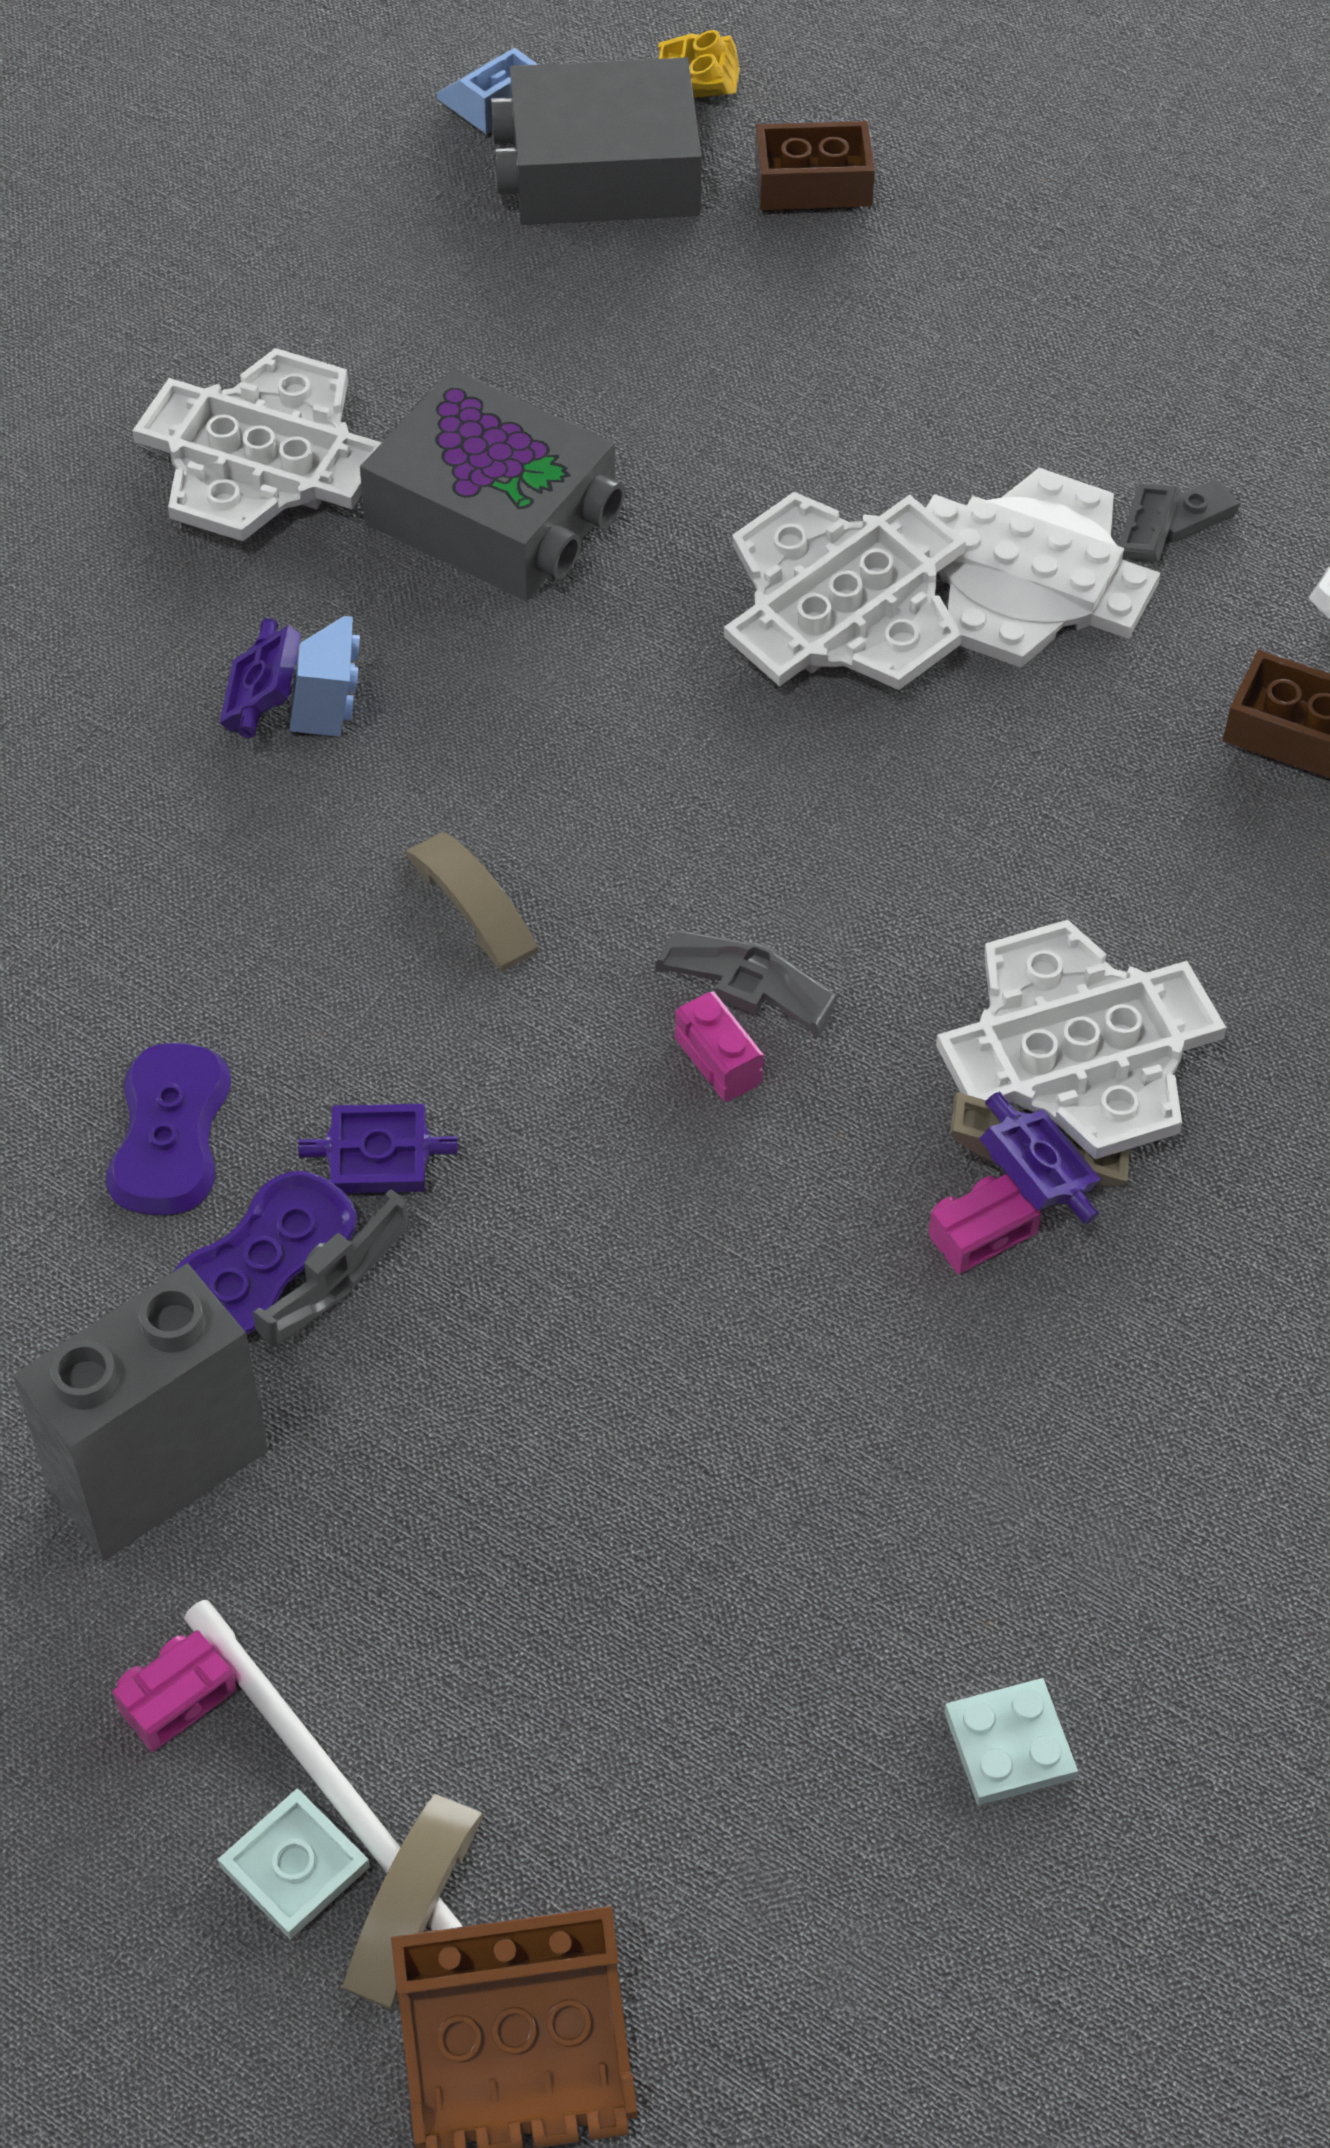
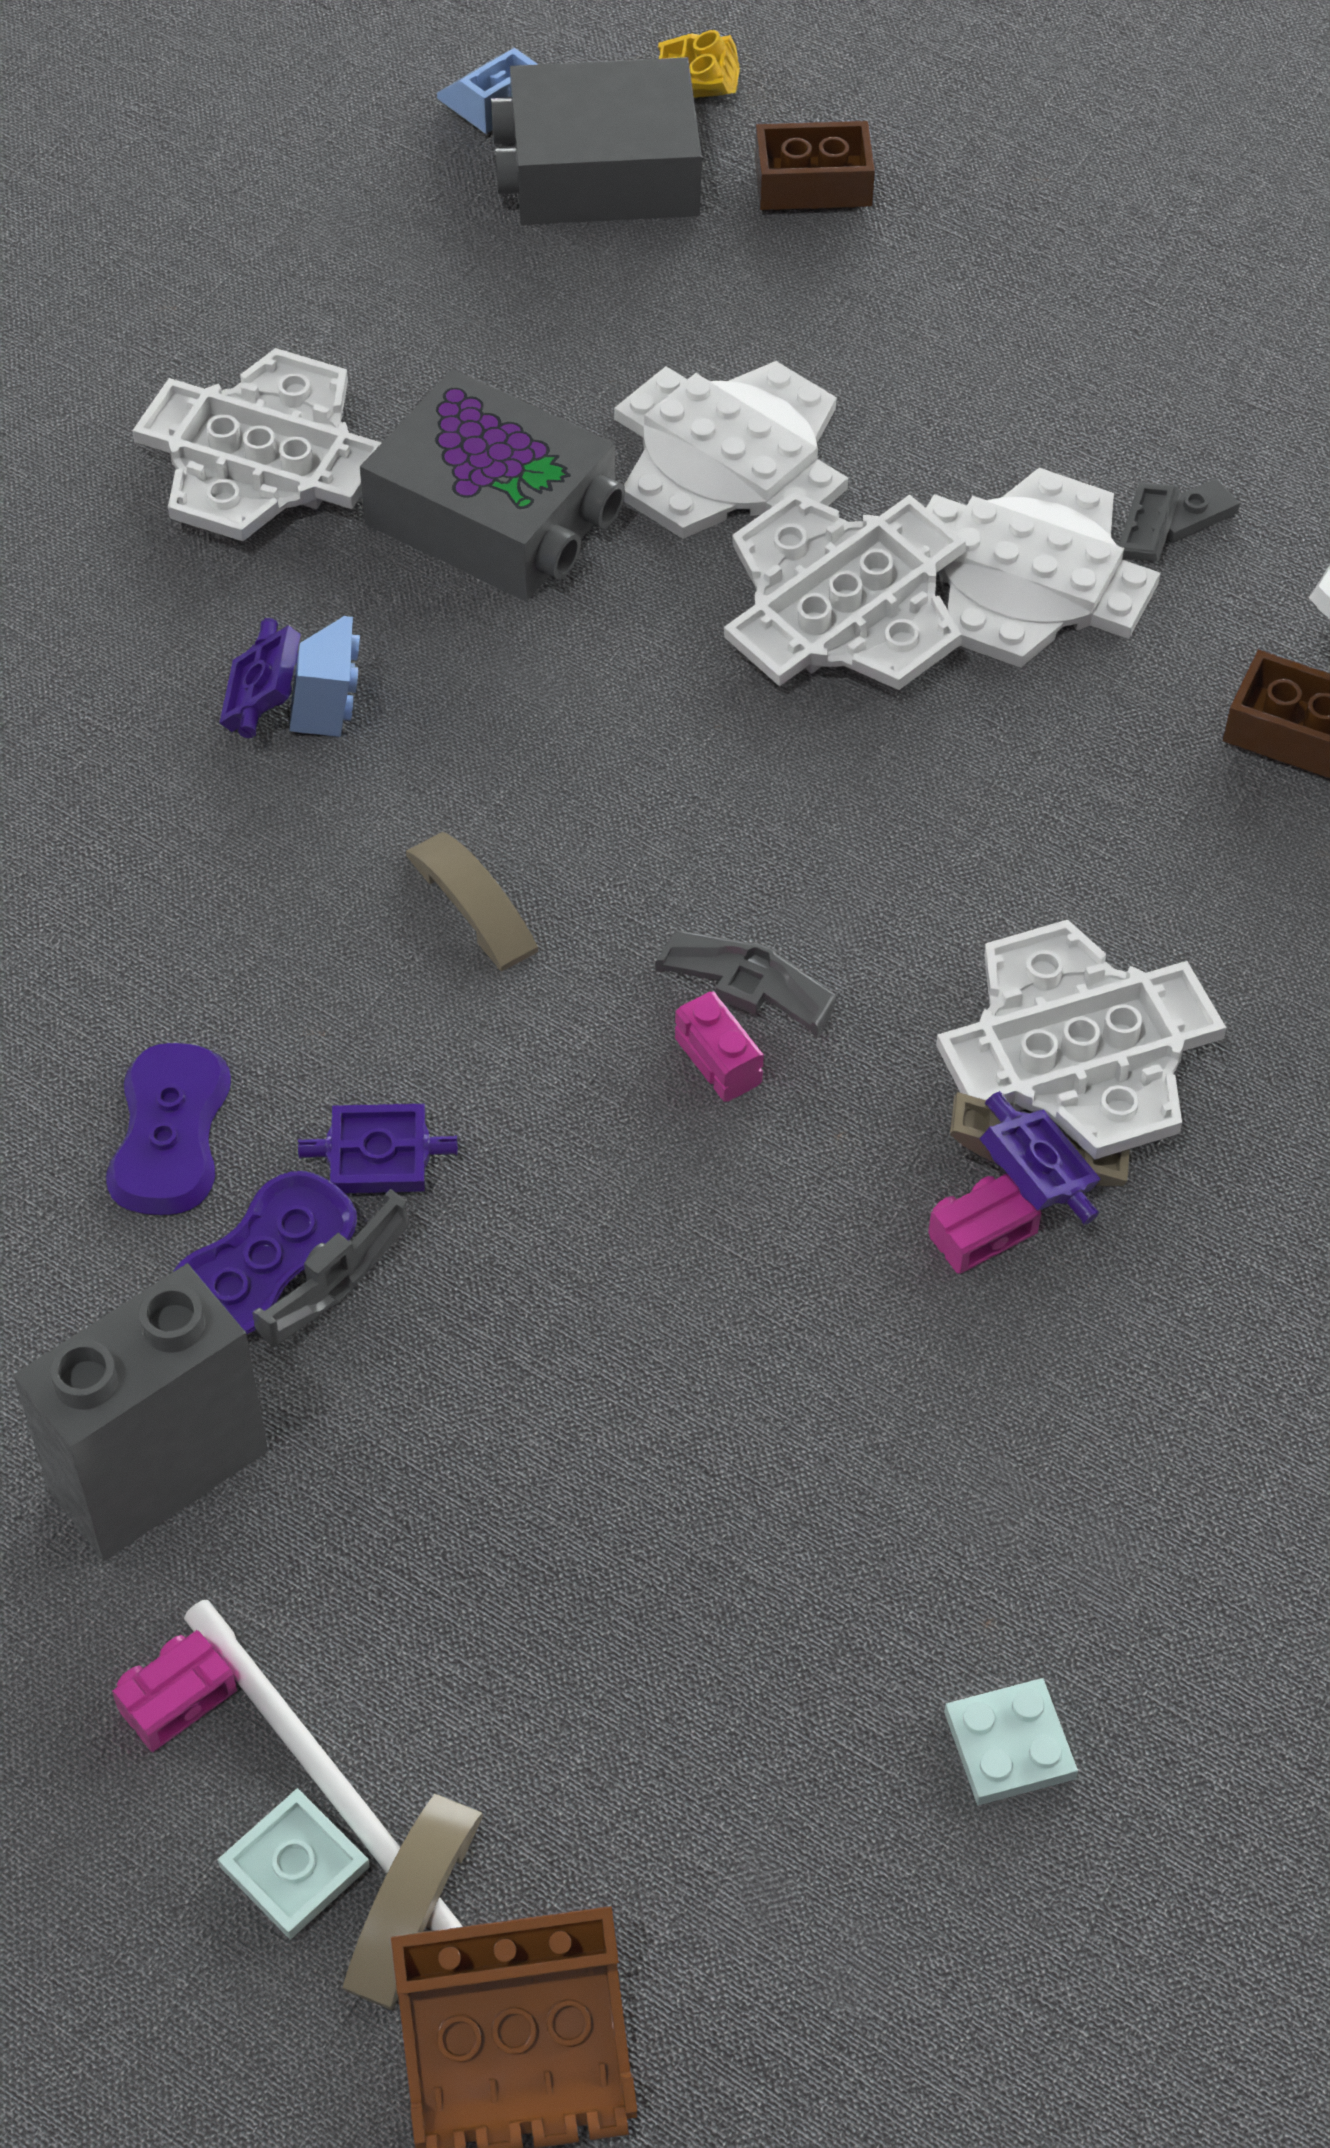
none -> white plate [614,361,848,539]

